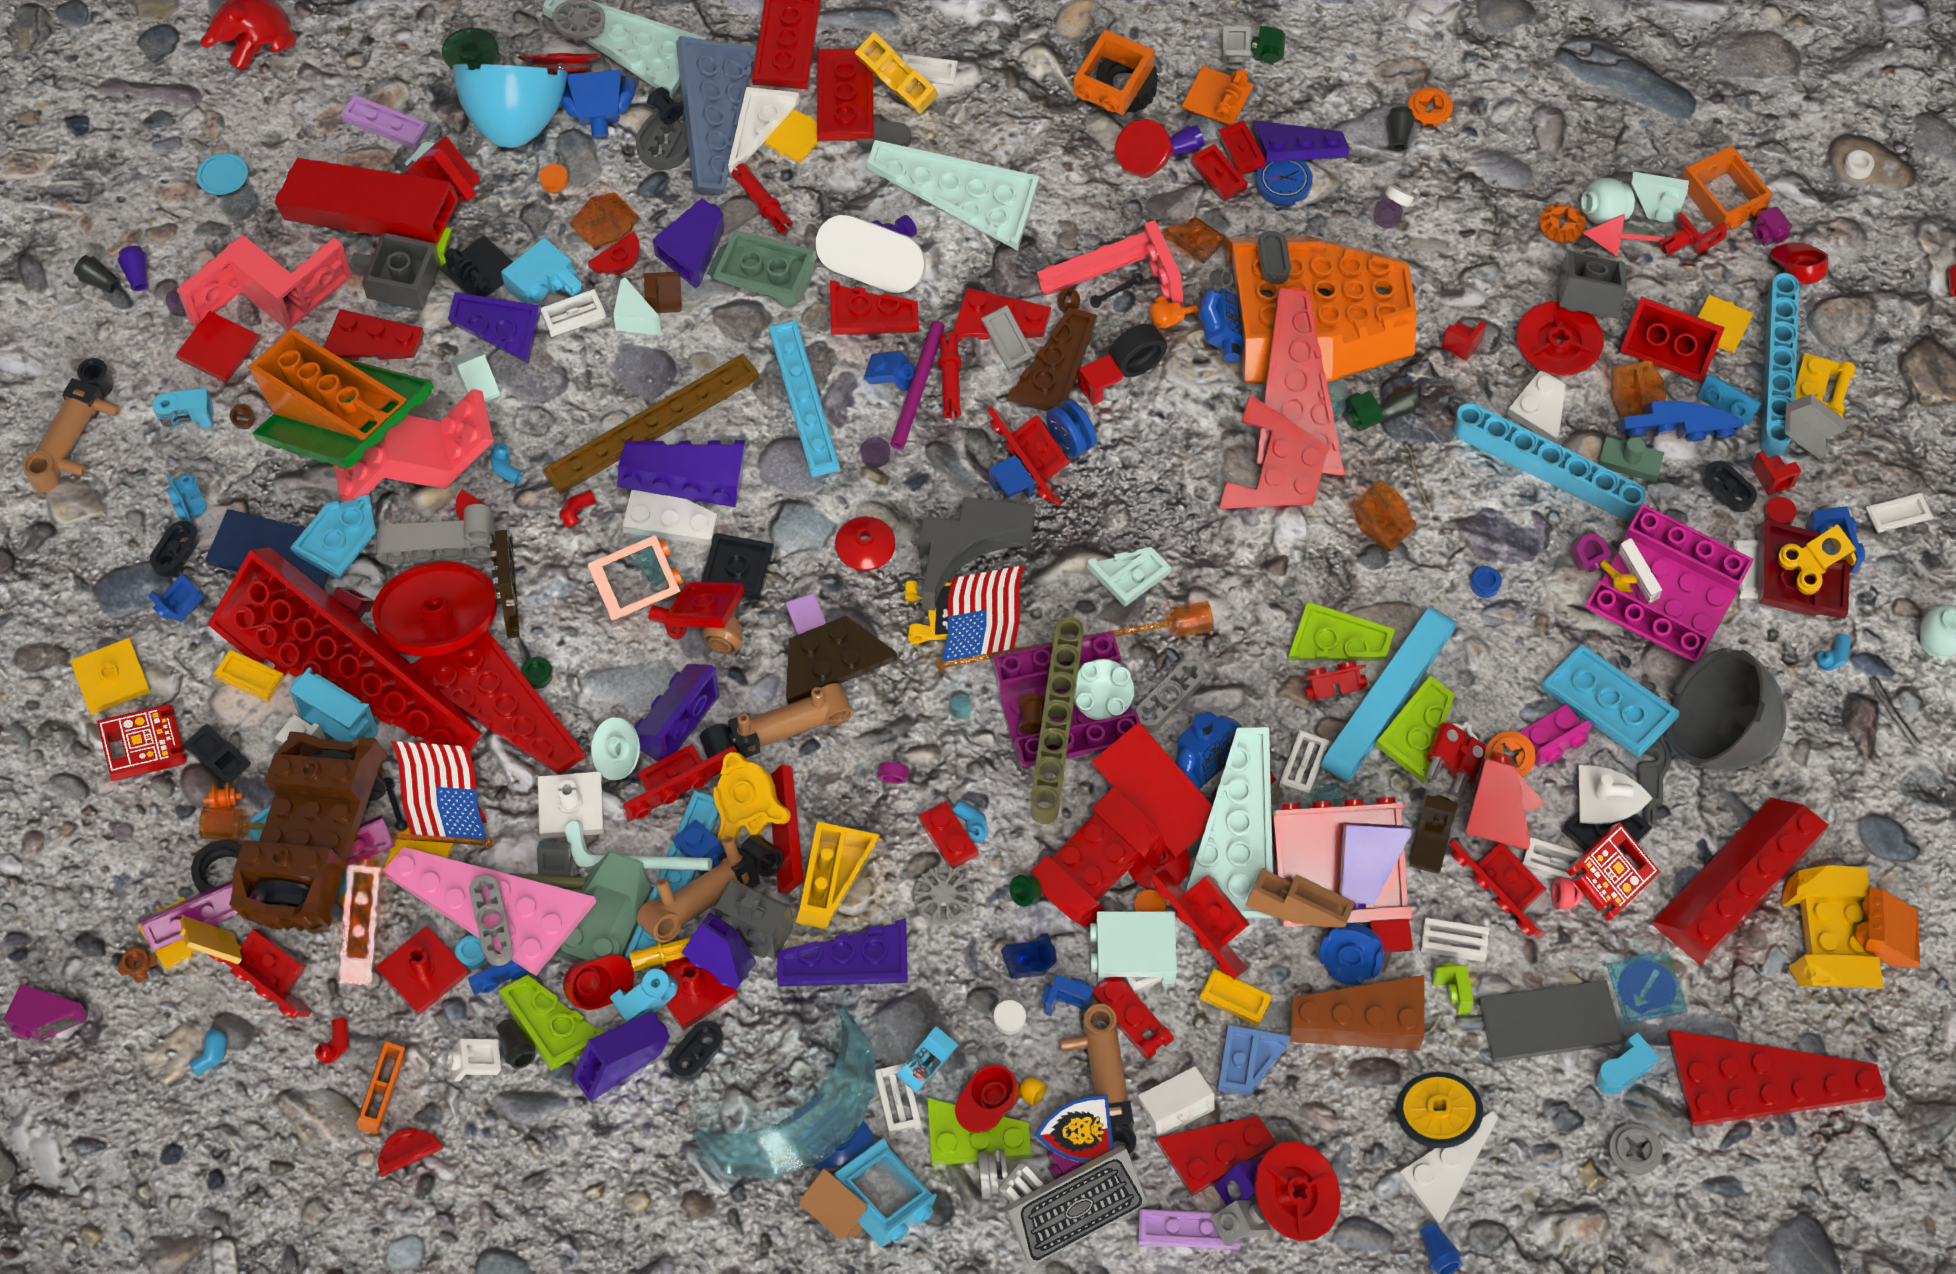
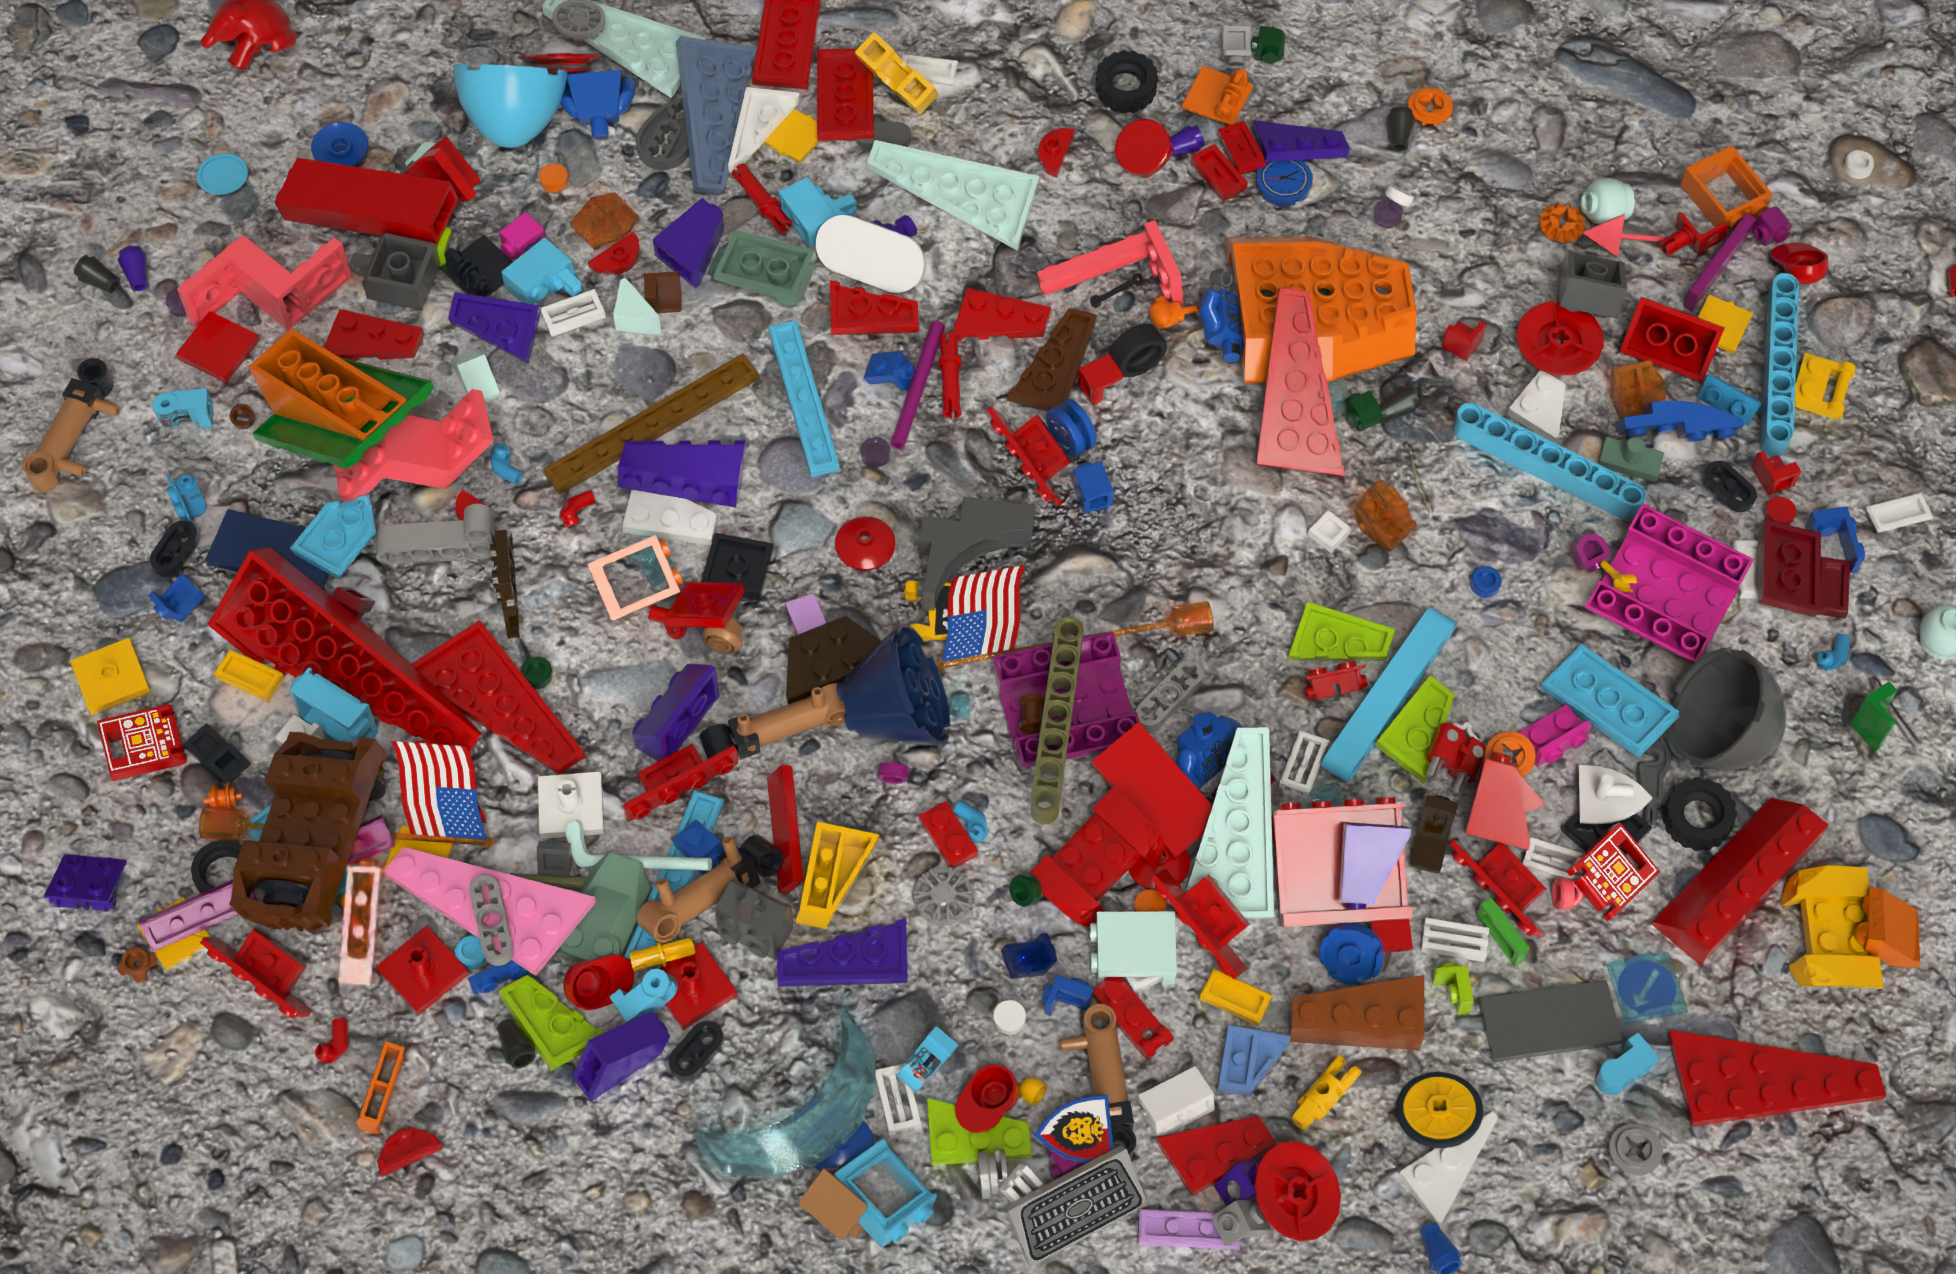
magenta slope [3,984,88,1041] -> none
yellow piece [180,916,242,964] -> none
dark azure arm [189,1029,227,1076] -> none
lavender tile [340,94,429,150] -> none
red dish [372,561,497,656] -> none
black hinge [382,777,407,832] -> none
clear green dish [442,27,498,70] -> none
white bracket [447,1038,501,1081] -> none
light aqua dish [591,717,640,780] -> none
black bush [647,87,684,125] -> none
dark purple slope [682,912,756,990] -> none
yellow tile [713,752,791,845] -> none
light grey tile [981,305,1035,371] -> none
blue panel [989,455,1034,498] -> none
reddish brown hinge [1057,287,1080,313] -> none
orange window [1073,29,1155,116] -> none
light aqua dish [1074,659,1134,720] -> none
light aqua wing [1087,547,1171,607] -> none
clear orange slope [1161,217,1225,263] -> none
wing [1218,395,1329,510] -> none
medium nougat slope [1245,868,1355,928] -> none
dark grey tile [1257,231,1291,285] -> none
white tile [1618,538,1662,604] -> none
light aqua wing [1632,171,1689,223] -> none
yellow piece [1778,524,1857,595] -> none
light grey panel [1785,394,1847,459] -> none
none -> dark purple hinge [44,854,127,912]
none -> blue dish [311,122,369,166]
none -> dark pink brick [499,212,546,260]
none -> medium azure hinge [778,177,857,248]
none -> dark blue cone [836,624,951,746]
none -> red plate [1038,128,1075,178]
none -> blue brick [1072,461,1114,514]
none -> yellow hinge [1292,1055,1362,1131]
none -> white tile [1308,511,1351,553]
none -> bright green tile [1476,898,1530,967]
none -> black tyre [1662,777,1737,851]
none -> magenta tile [1683,214,1756,312]
none -> green panel [1850,682,1898,752]

